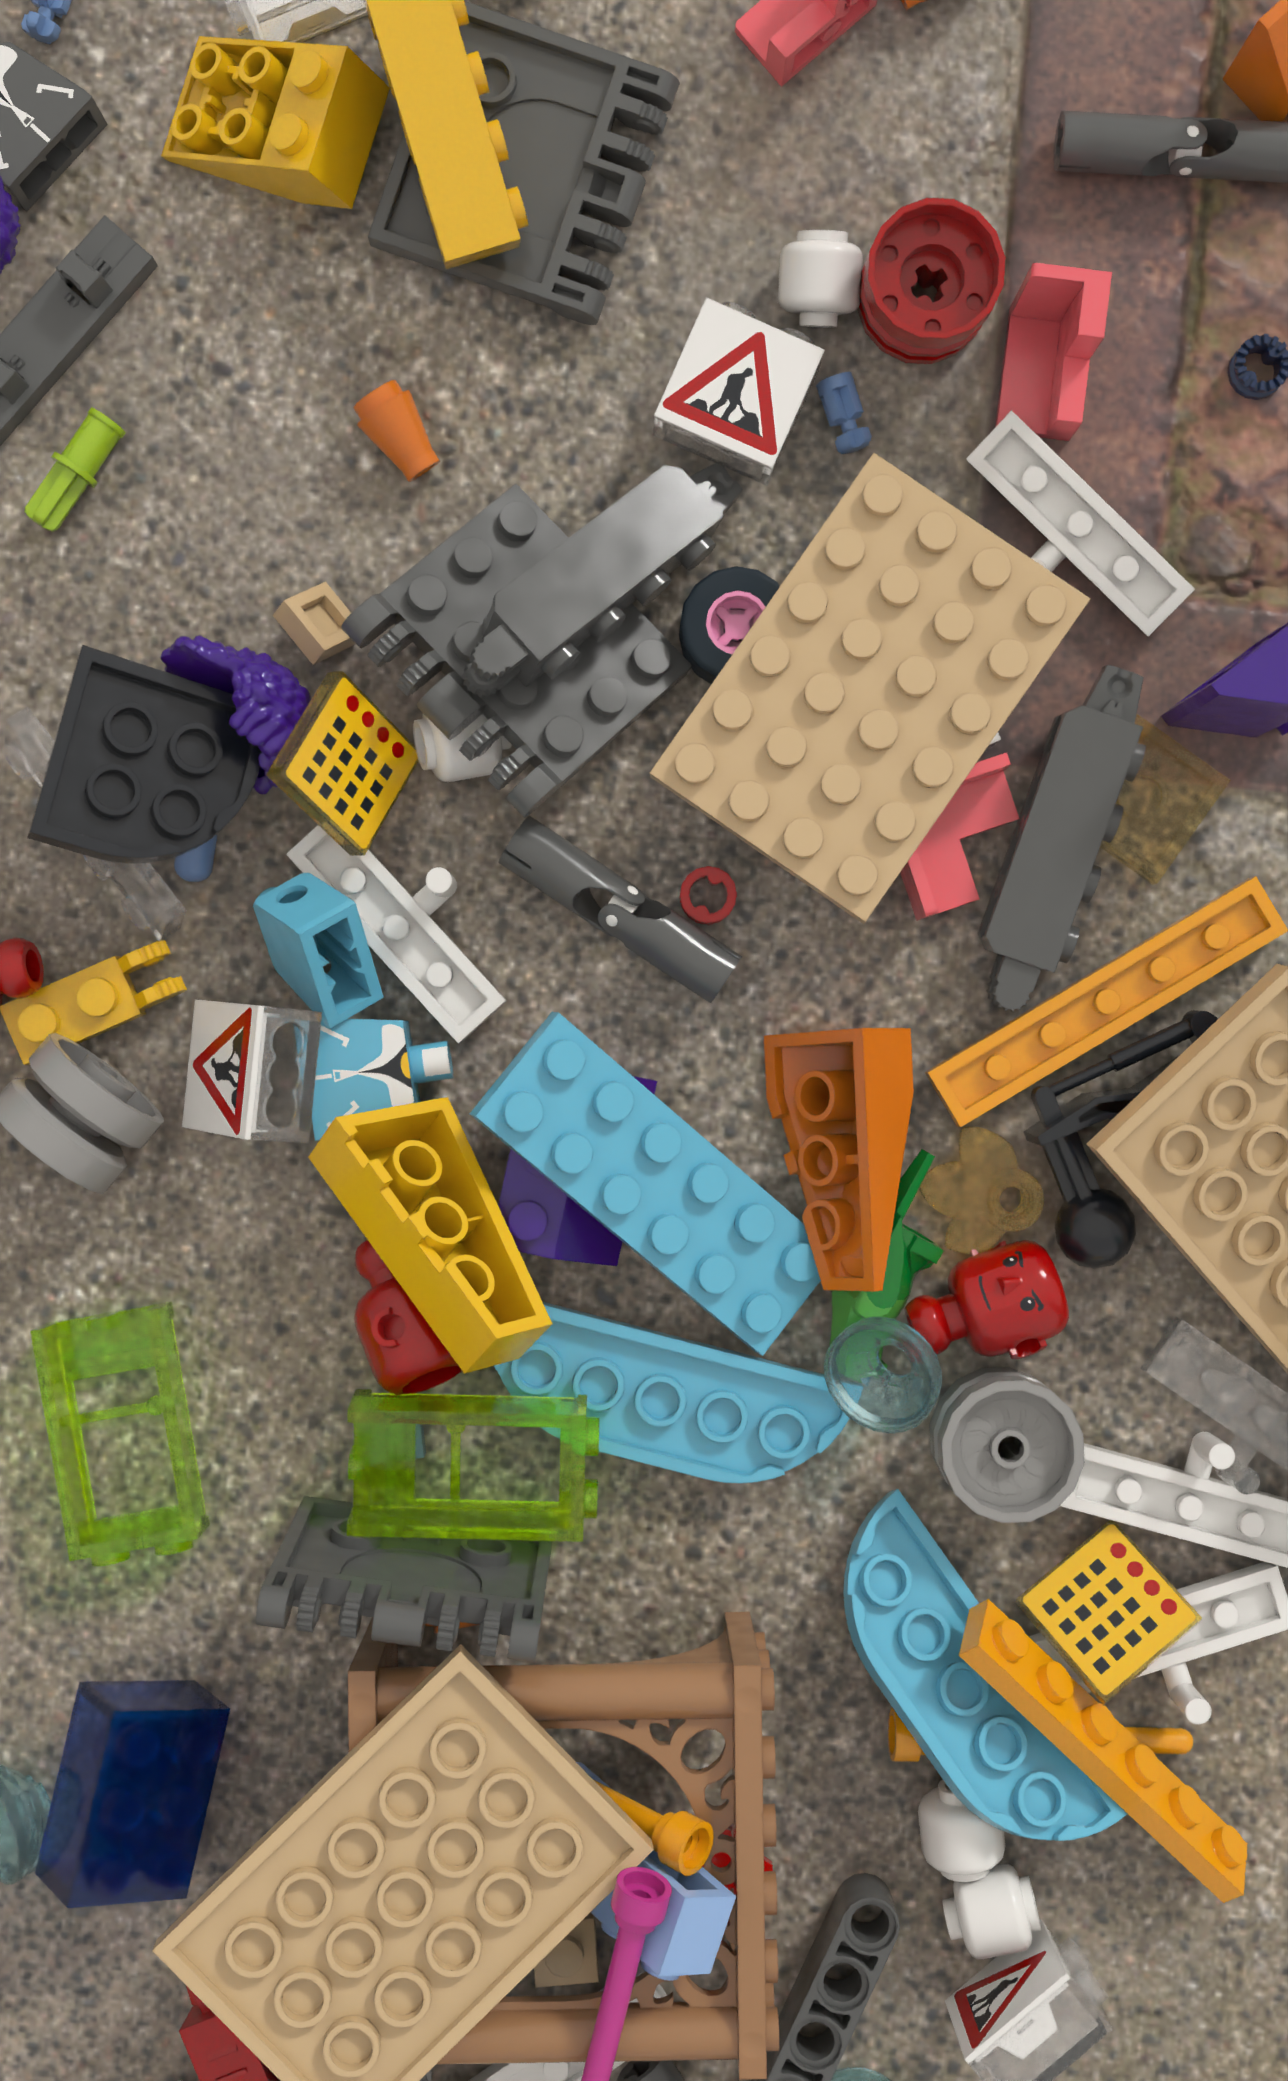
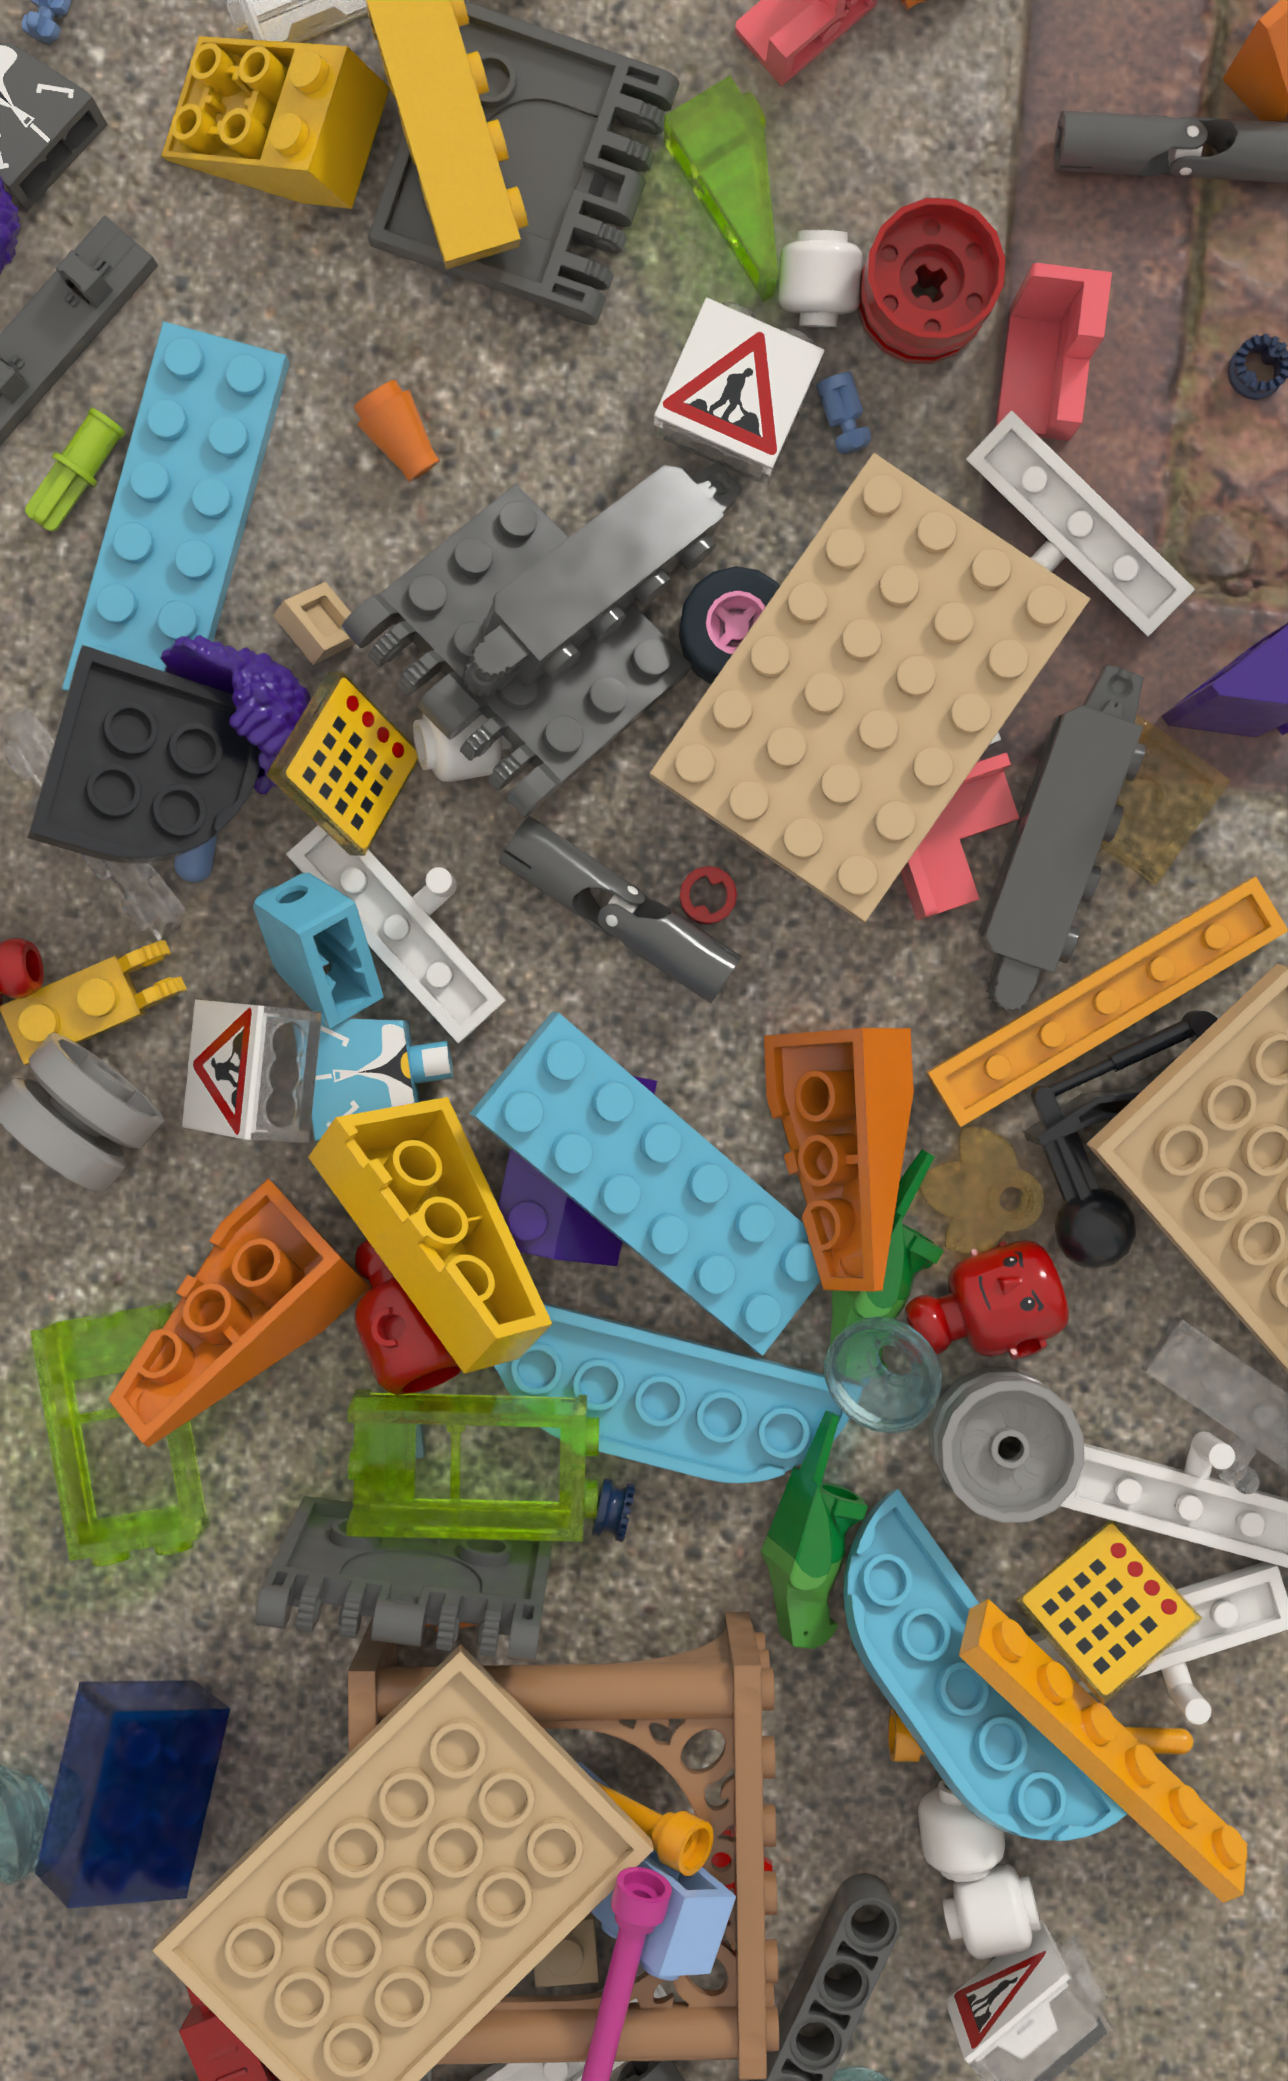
none -> medium azure plate [62,321,290,692]
none -> orange wedge [108,1178,370,1448]
none -> dark blue bush [592,1478,635,1542]
none -> clear neon green slope [663,75,778,302]
none -> green animal [761,1411,868,1649]

